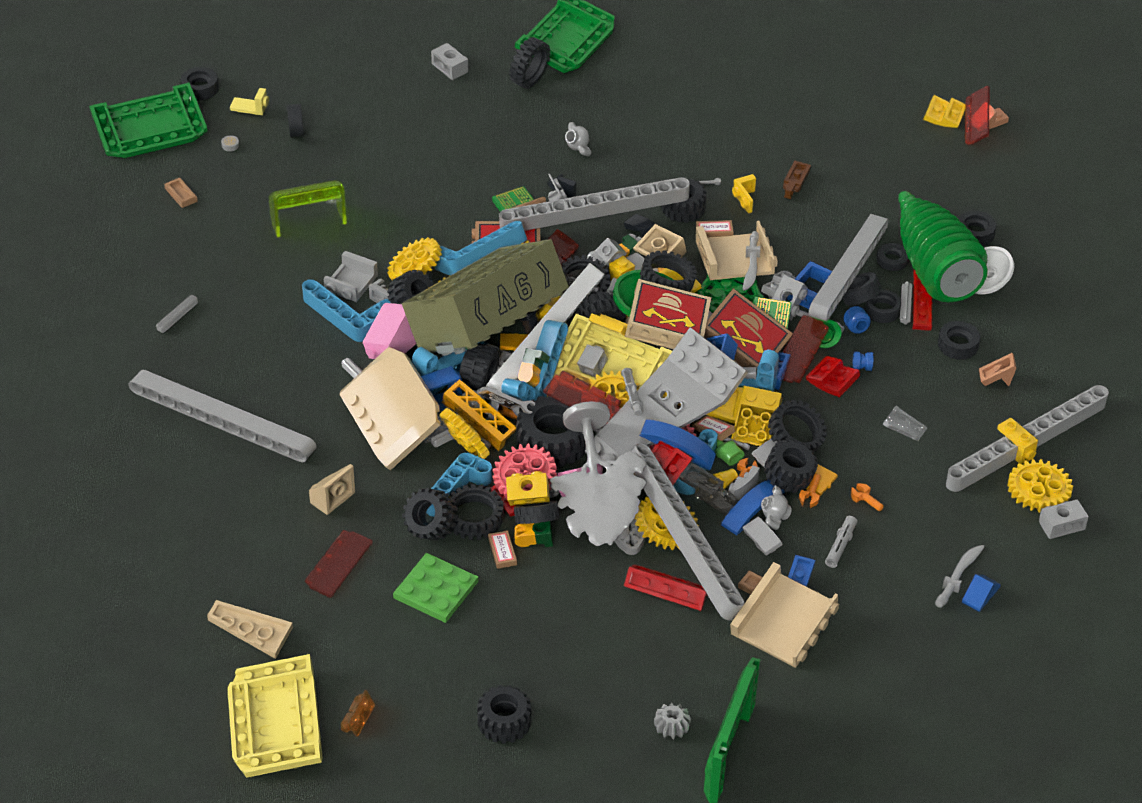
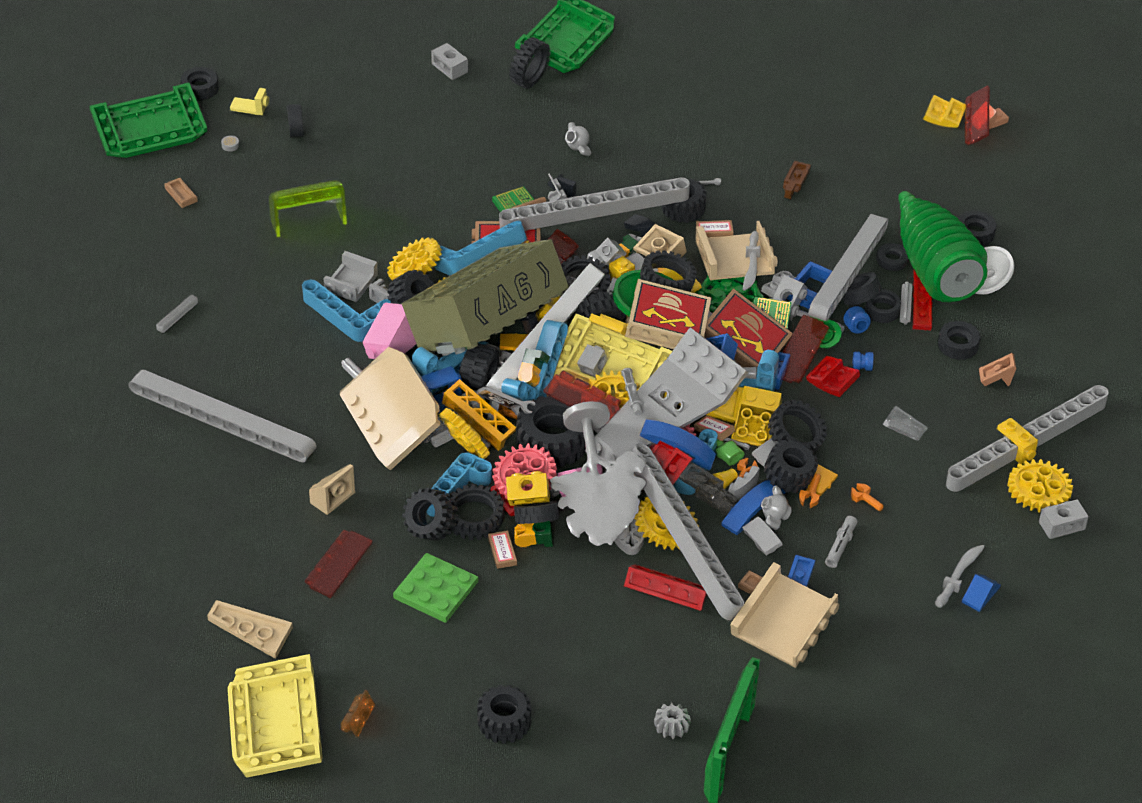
yellow bracket [732,174,756,213] -> none

